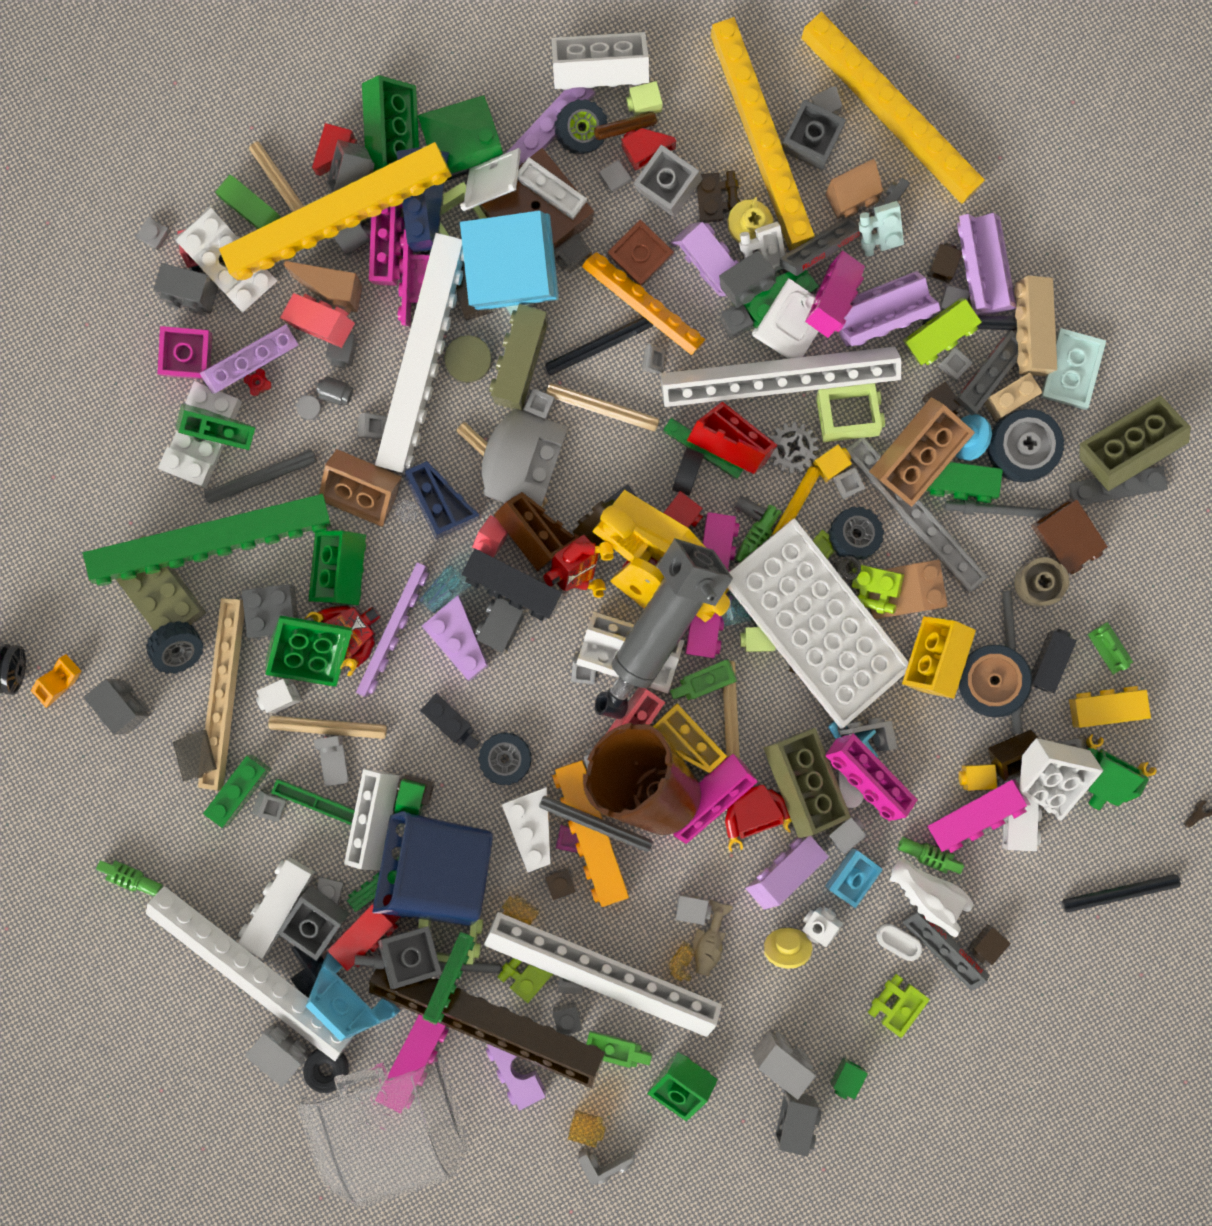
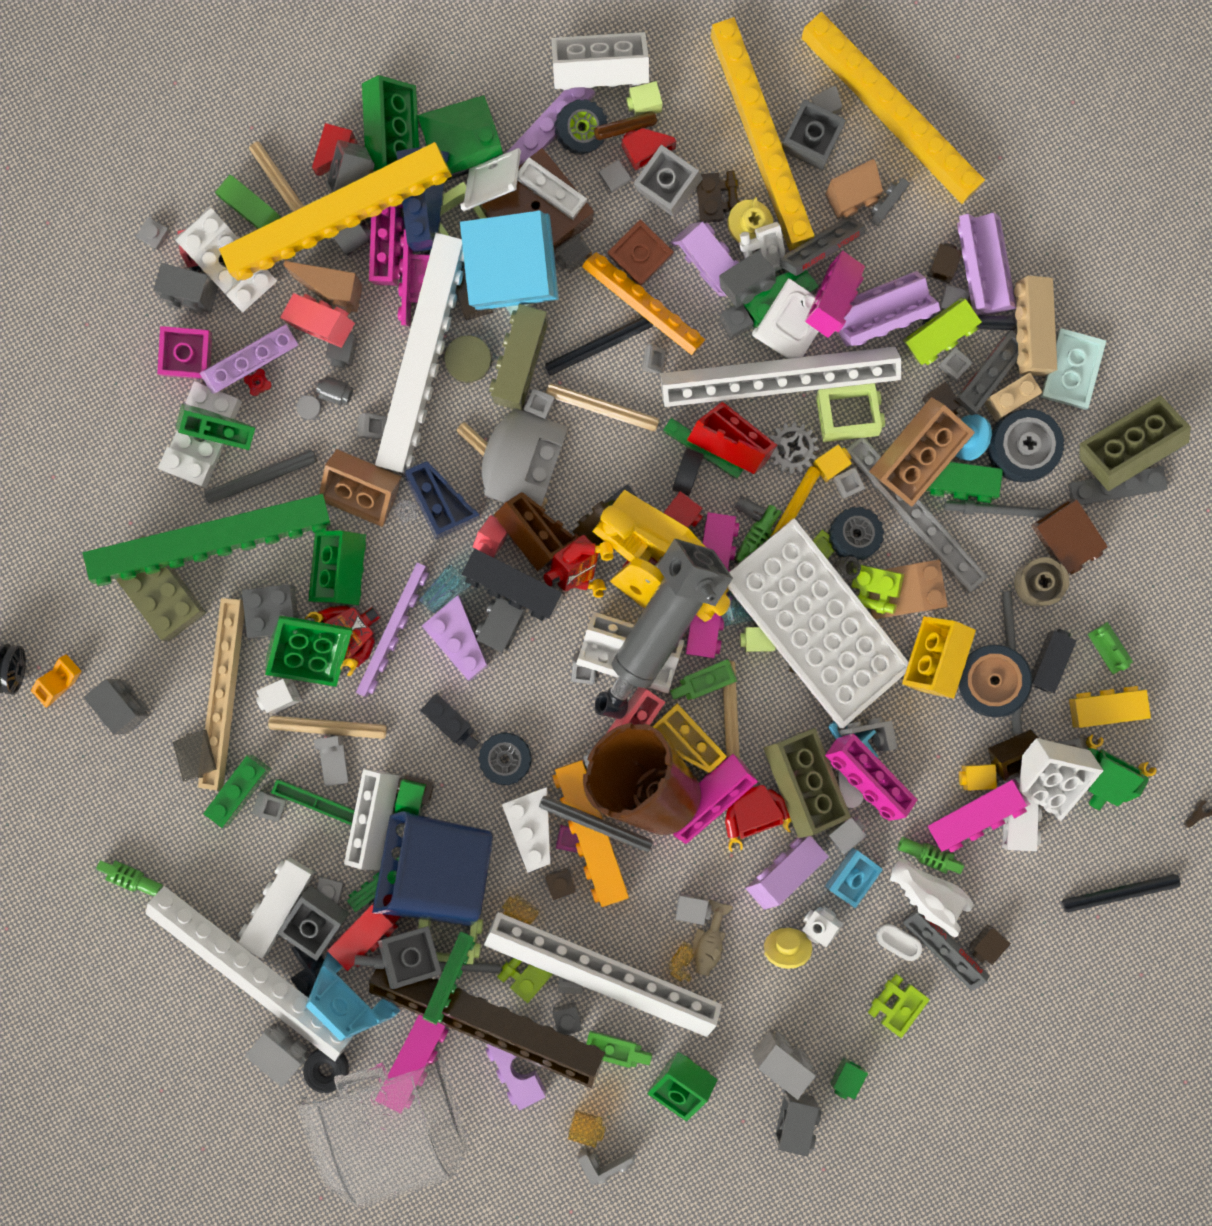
black wheel [146,621,204,674] -> none
light aqua plate [858,201,904,257] -> none

